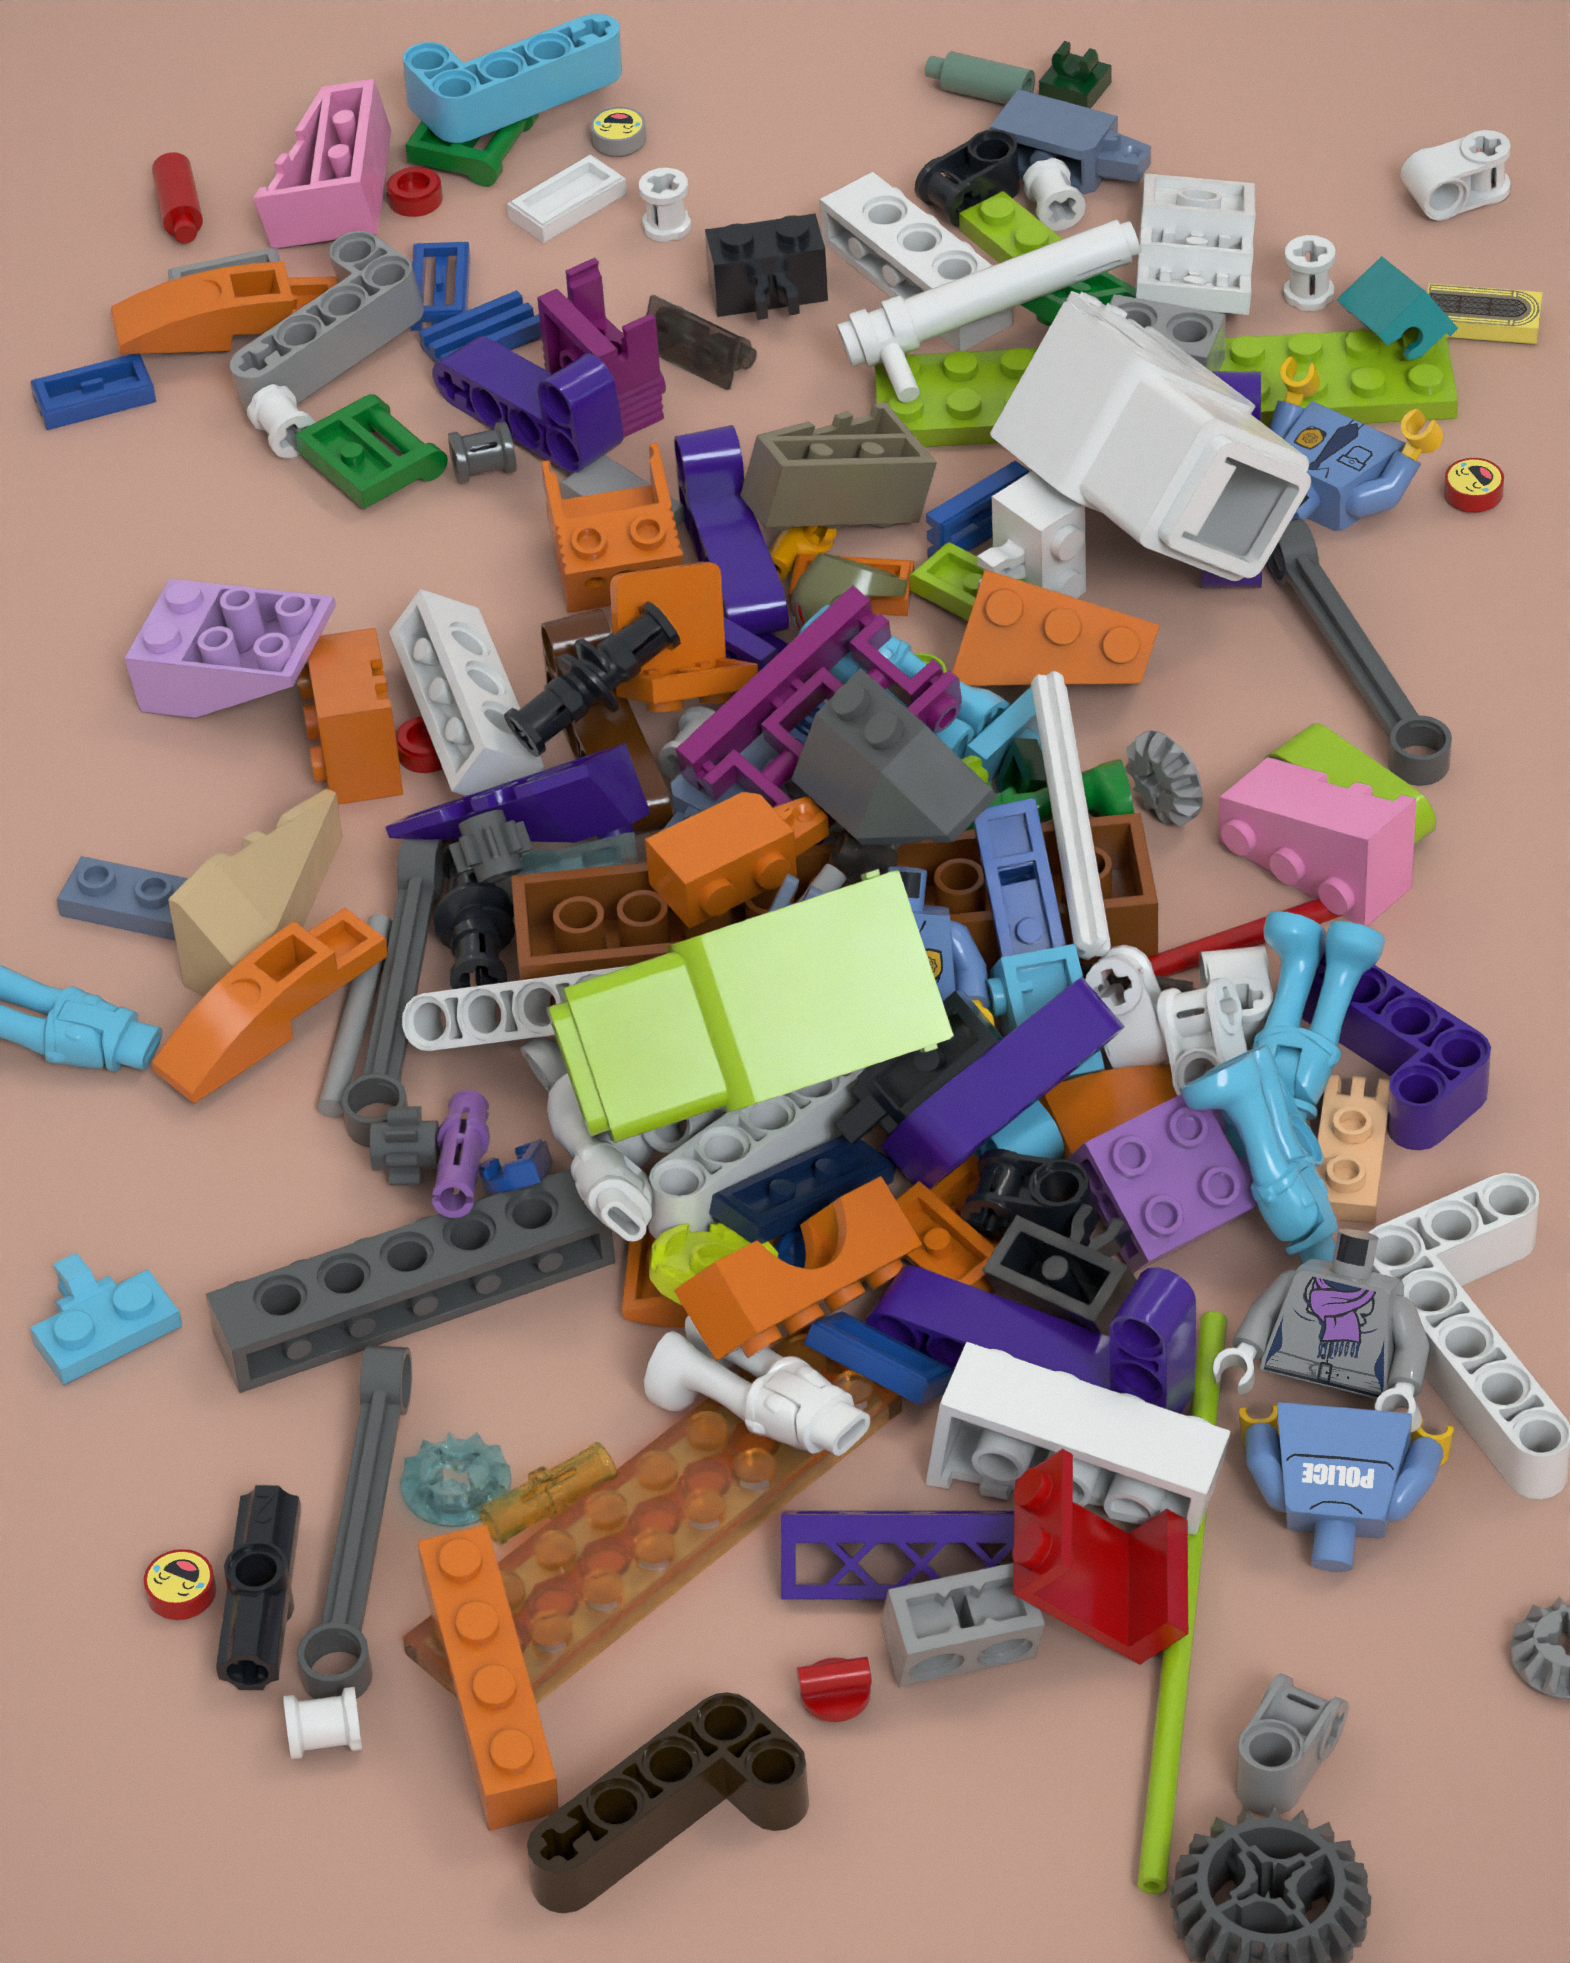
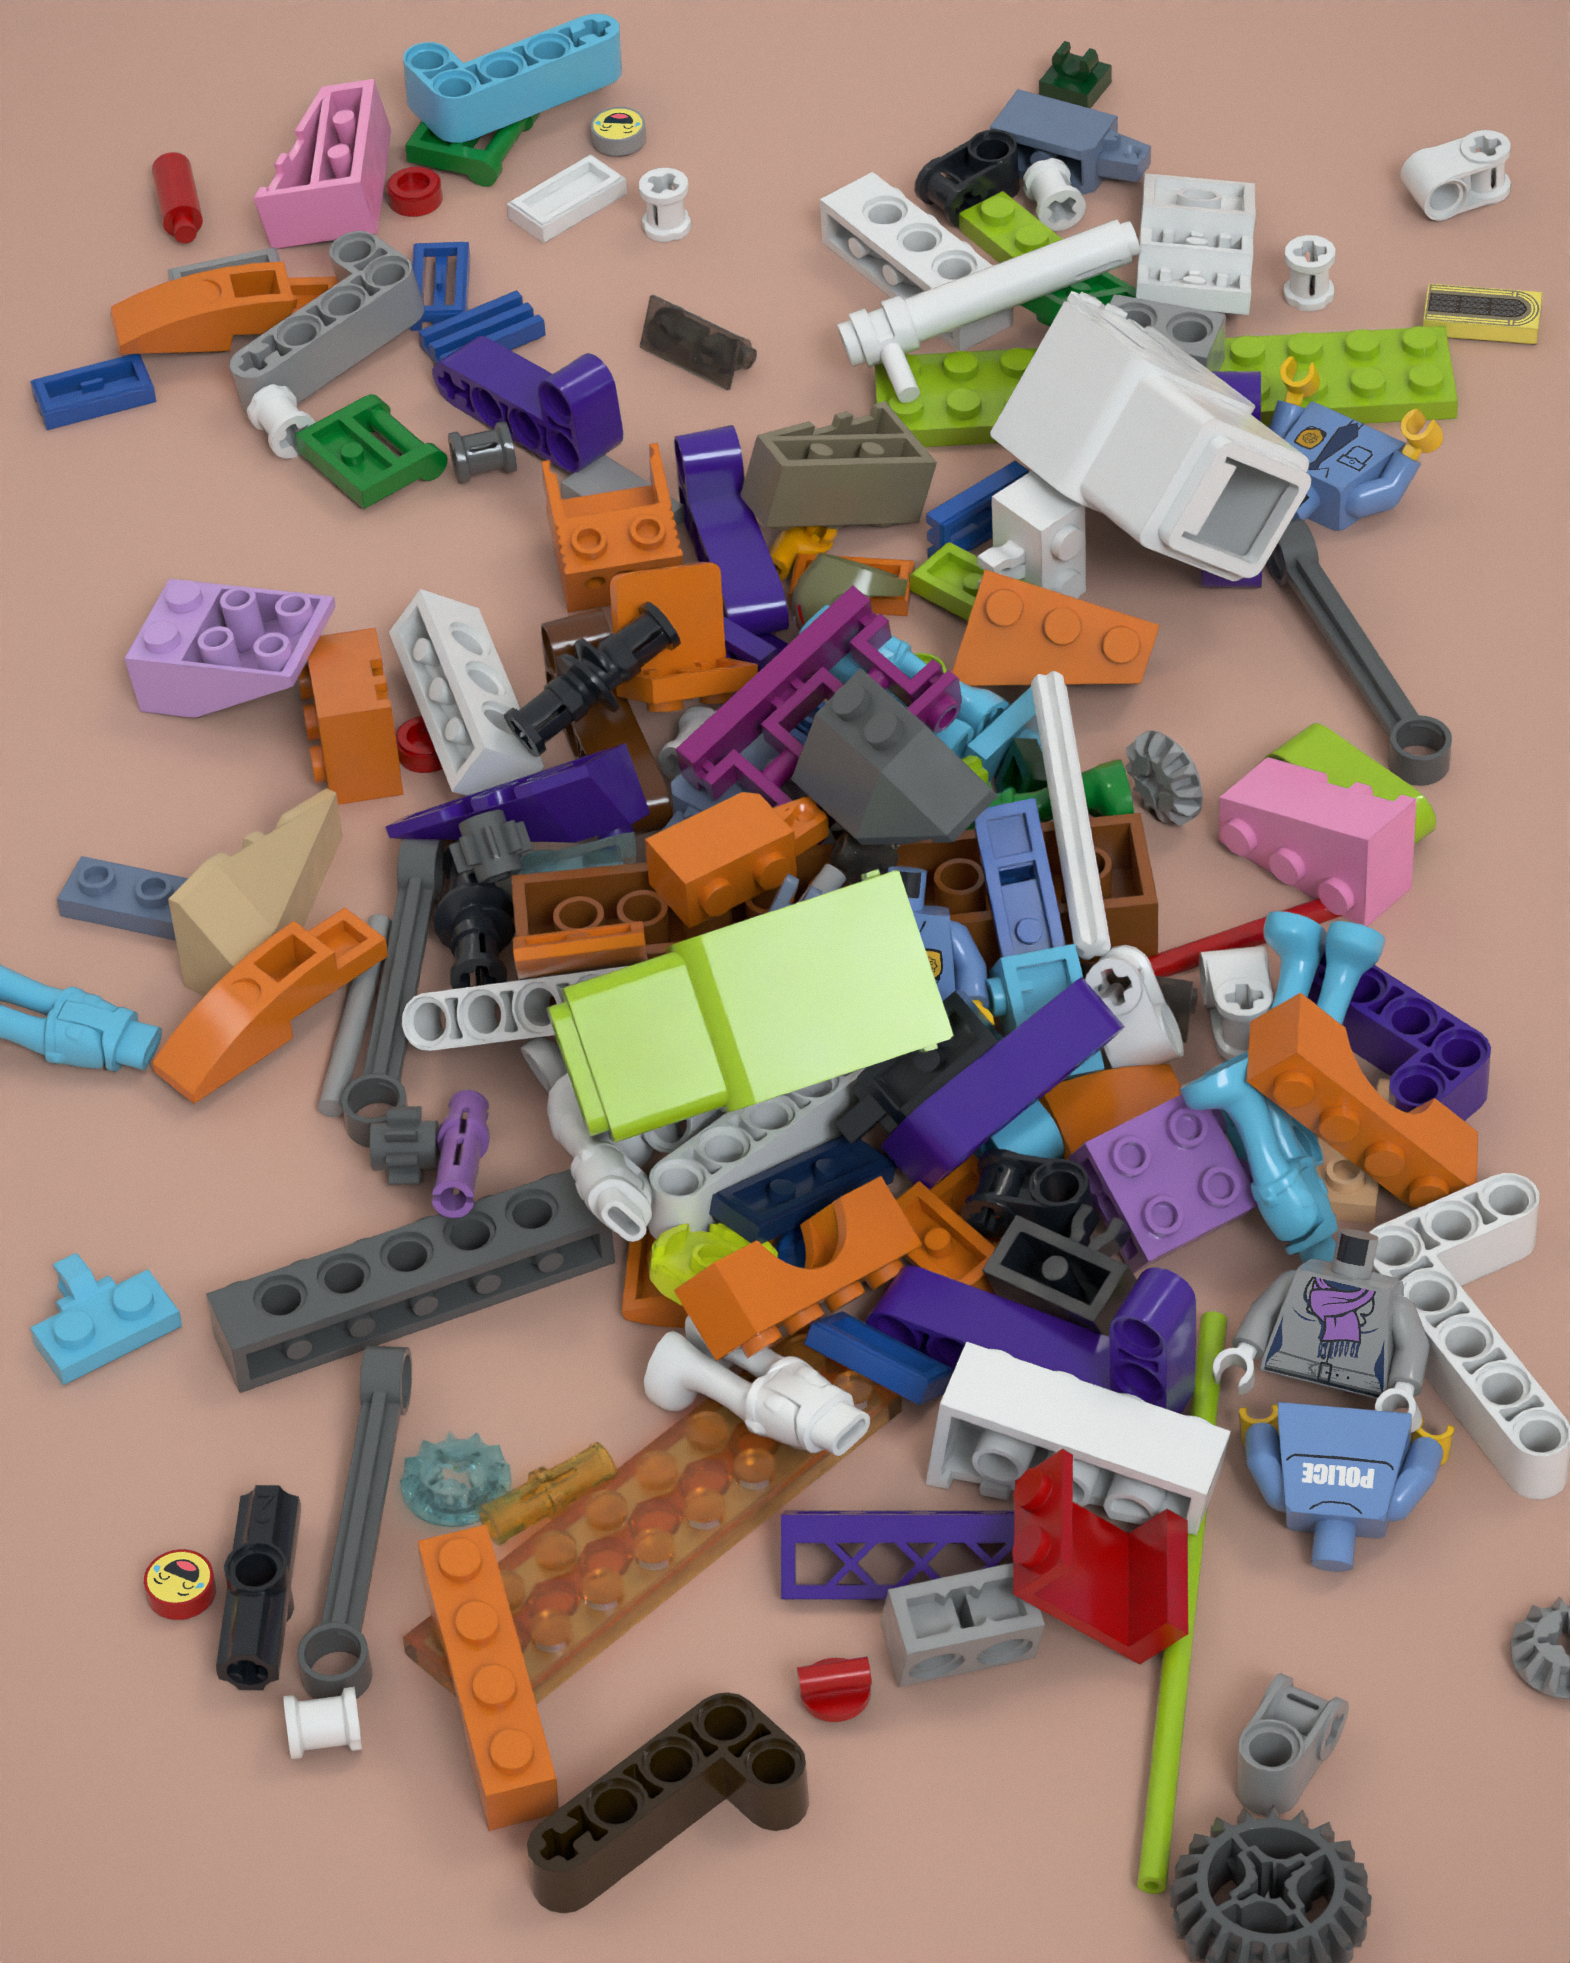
blue tile [478,1139,553,1194] -> none
magenta piece [537,257,666,438] -> none
black brick [705,213,828,320] -> none
sand green cylinder [925,51,1035,105] -> none
white piece [1157,977,1247,1096] -> none
teal hinge [1337,256,1458,360] -> none
tile [1444,458,1504,513] -> none
none -> orange slope [513,921,648,980]
none -> orange arch [1246,992,1478,1210]

